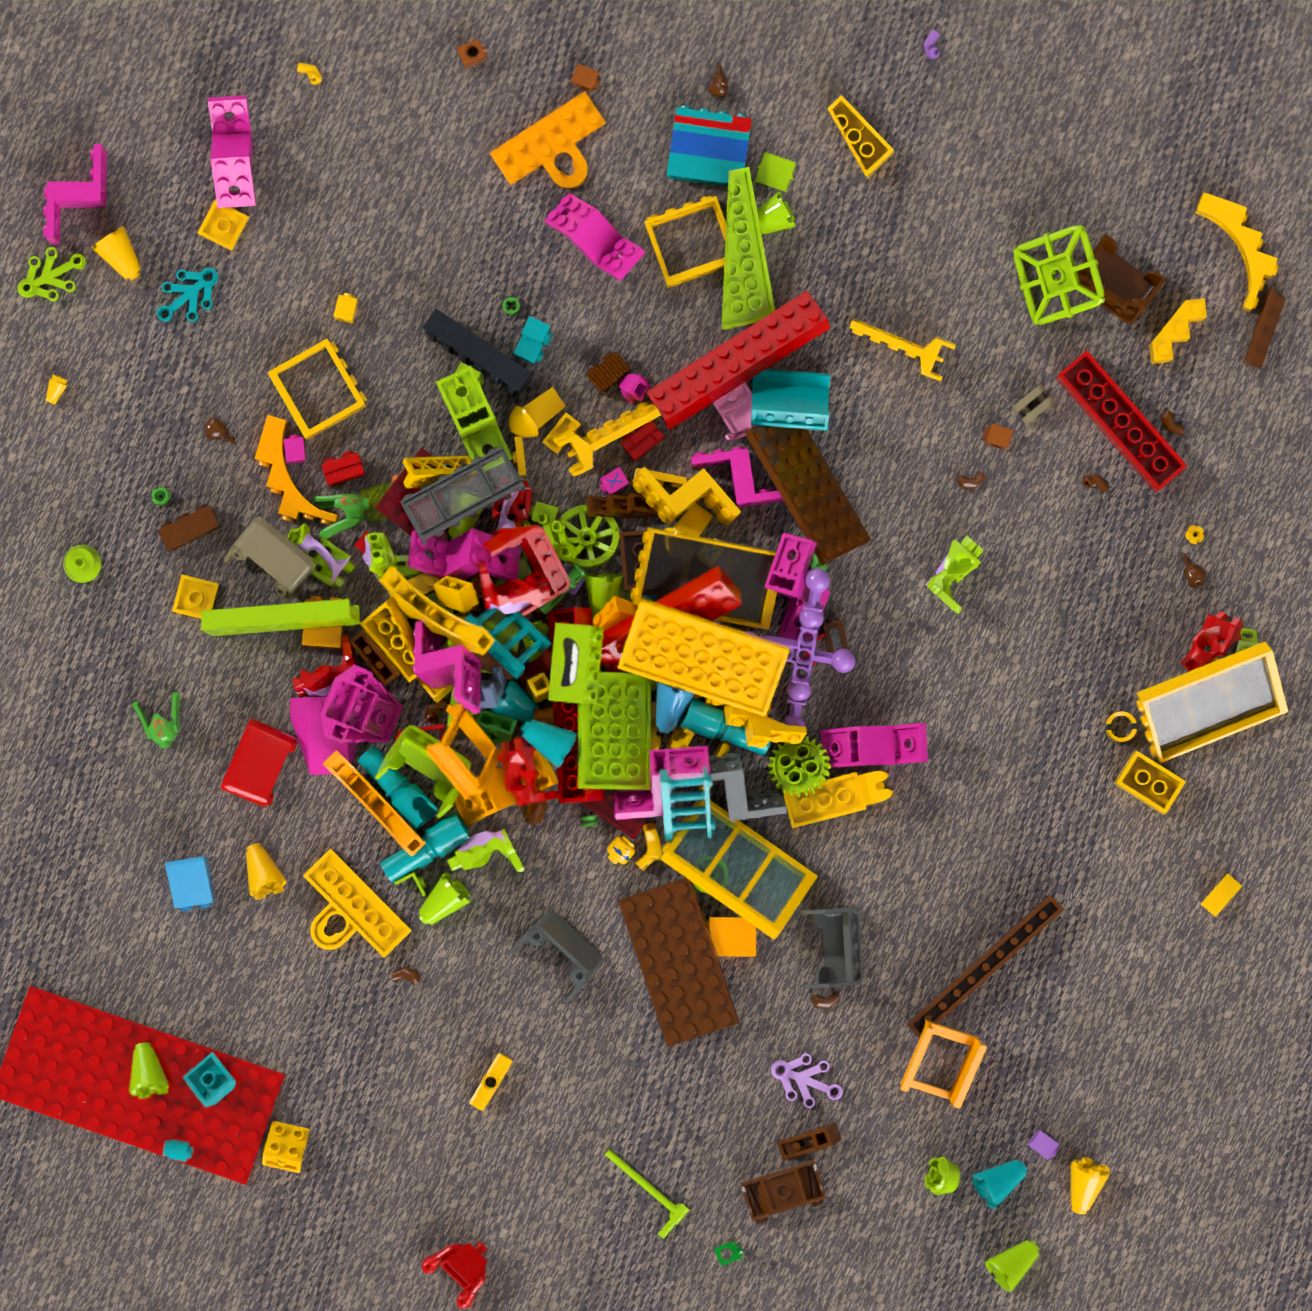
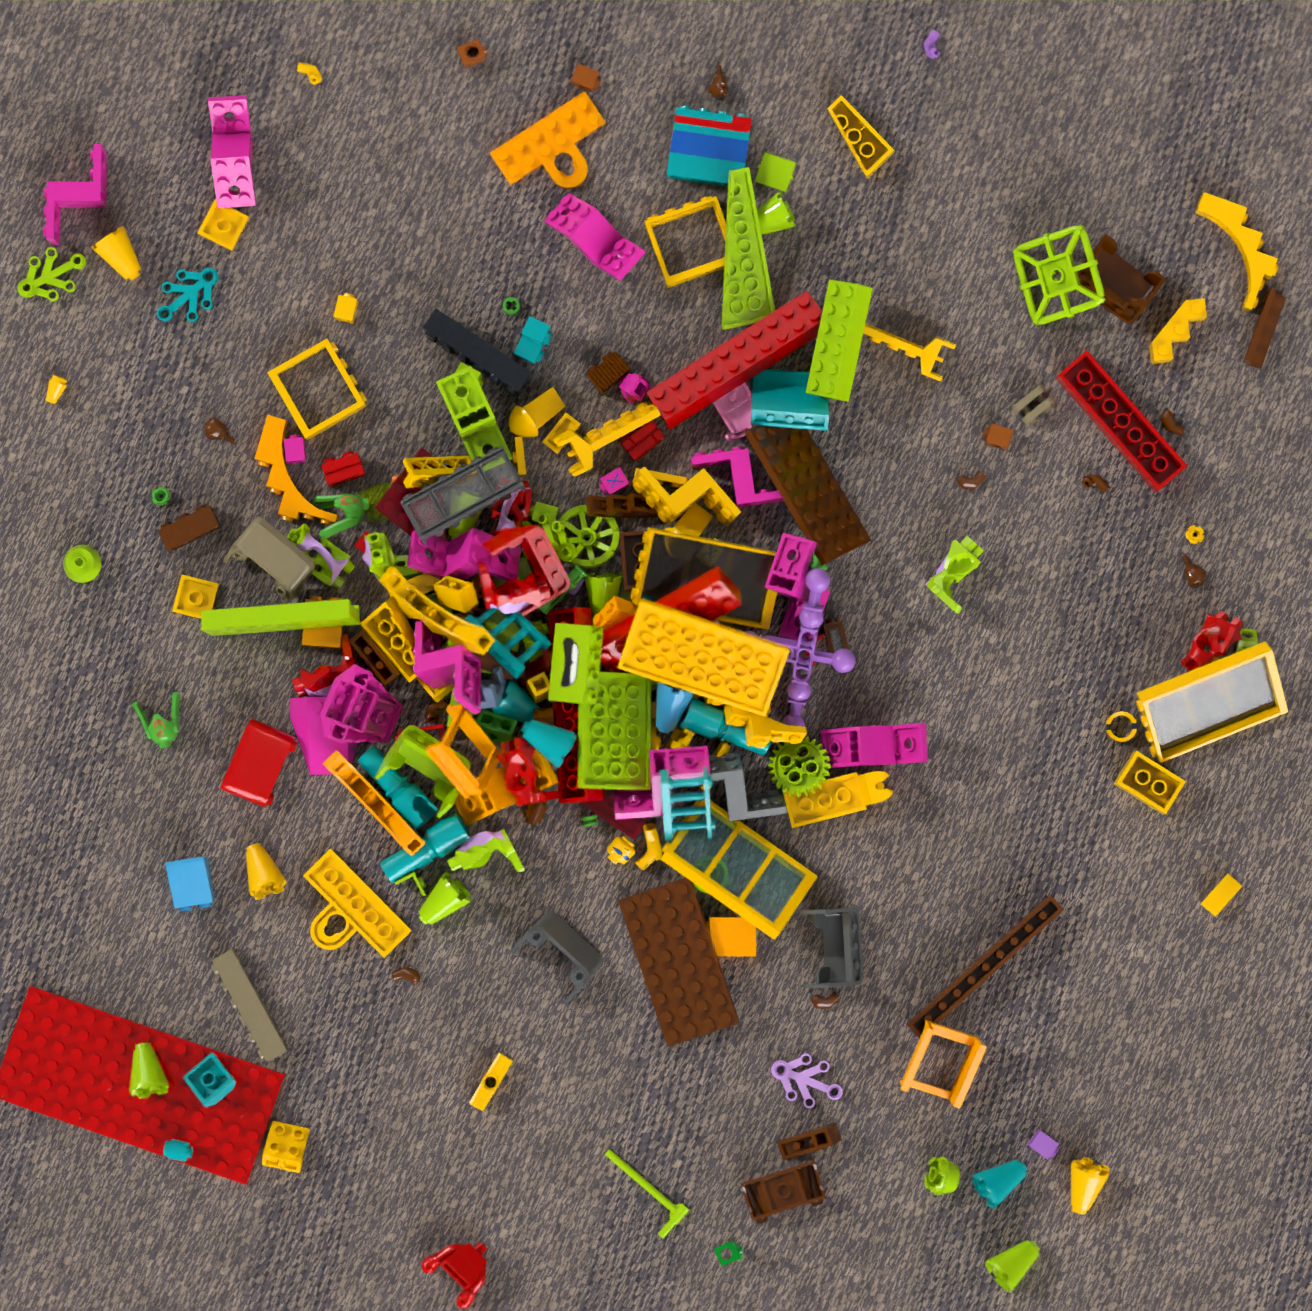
none -> dark tan brick [211,949,289,1062]
none -> lime brick [805,280,873,402]

